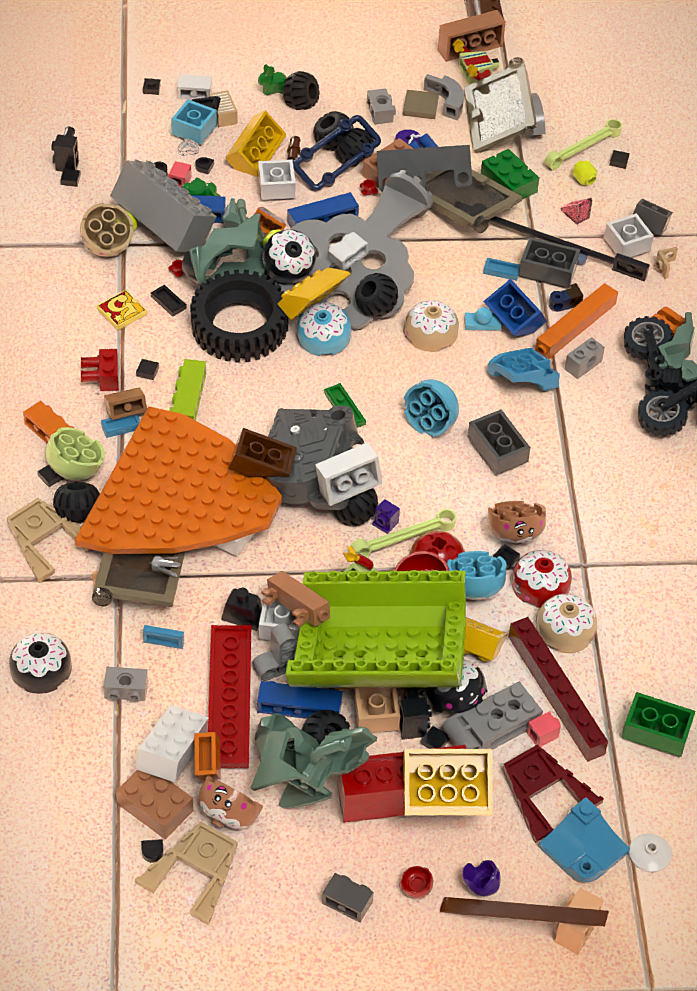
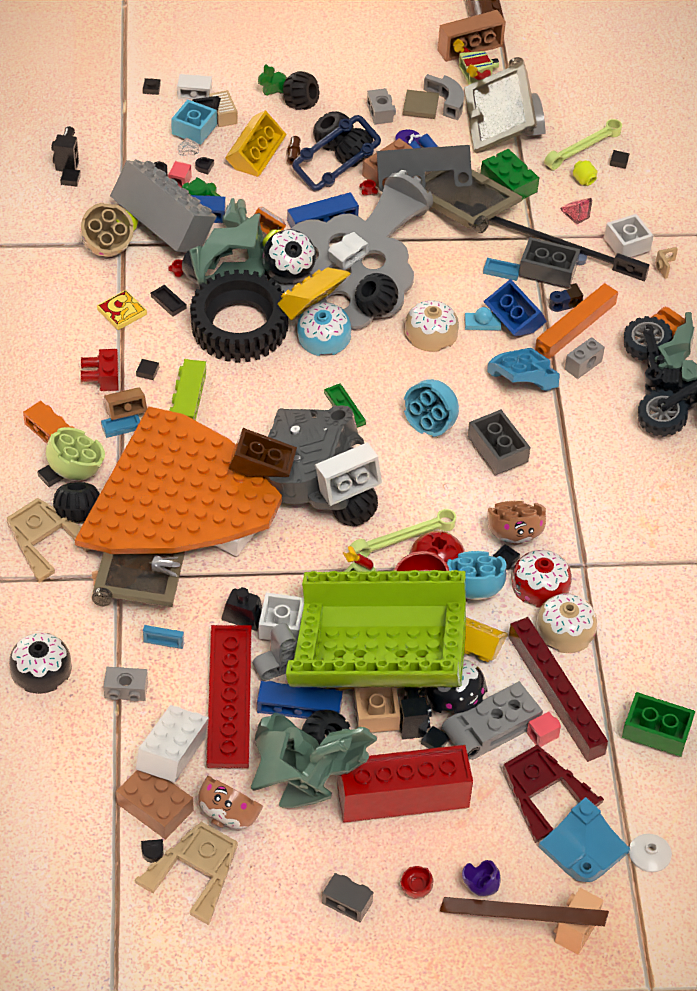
orange brick [194,732,221,781] -> none
white brick [258,160,296,200] -> none
nougat brick [261,571,330,627] -> none
dark purple brick [372,499,400,534] -> none
yellow slope [403,749,493,815] -> none
dark grey brick [633,198,673,235] -> none

